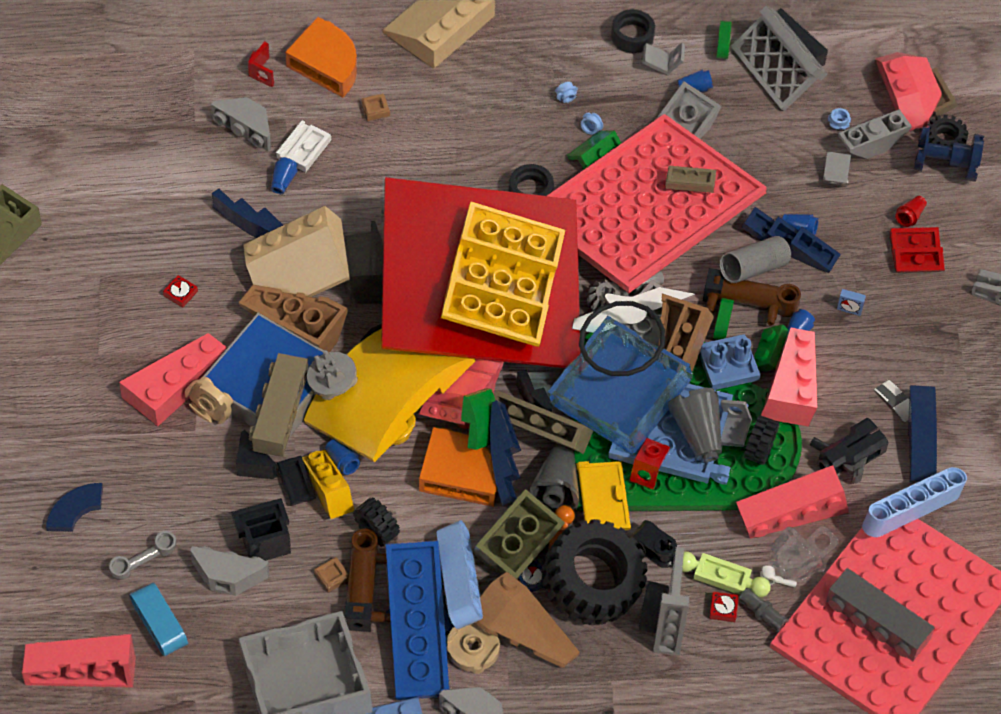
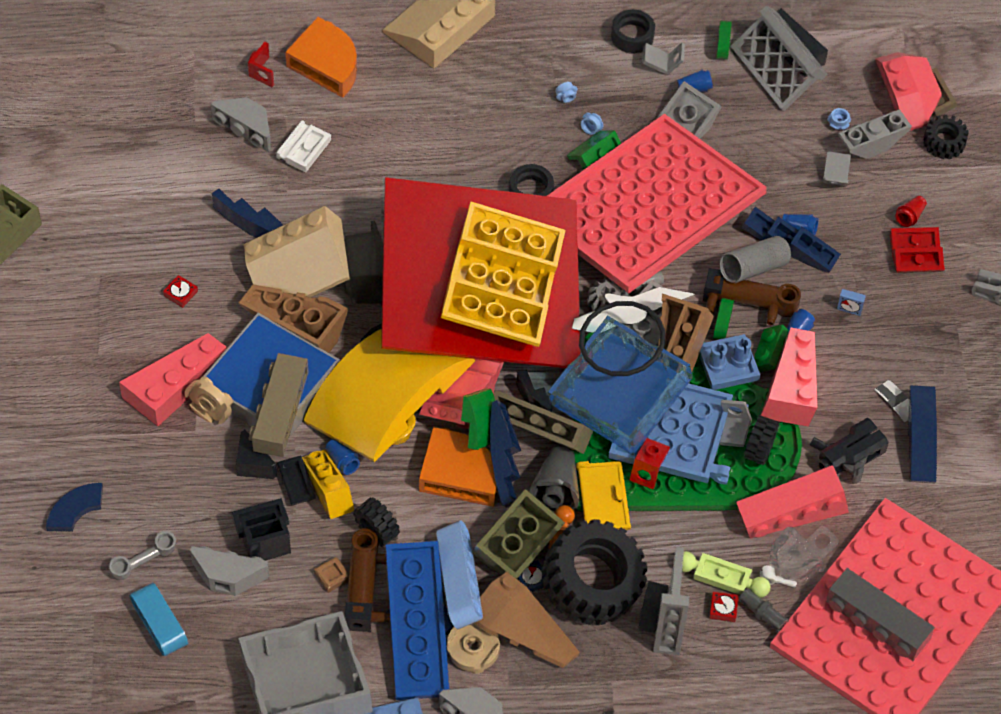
coral wedge [22,634,136,687] -> none
blue cone [270,157,298,194] -> none
light grey plate [307,350,358,400] -> none
medium nougat tile [361,93,390,121] -> none
black piece [629,520,677,568] -> none
dark tan plate [666,166,716,193] -> none
dark grey cone [668,388,722,463] -> none
light blue beam [862,467,967,537] -> none
dark blue piece [914,126,984,182] -> none

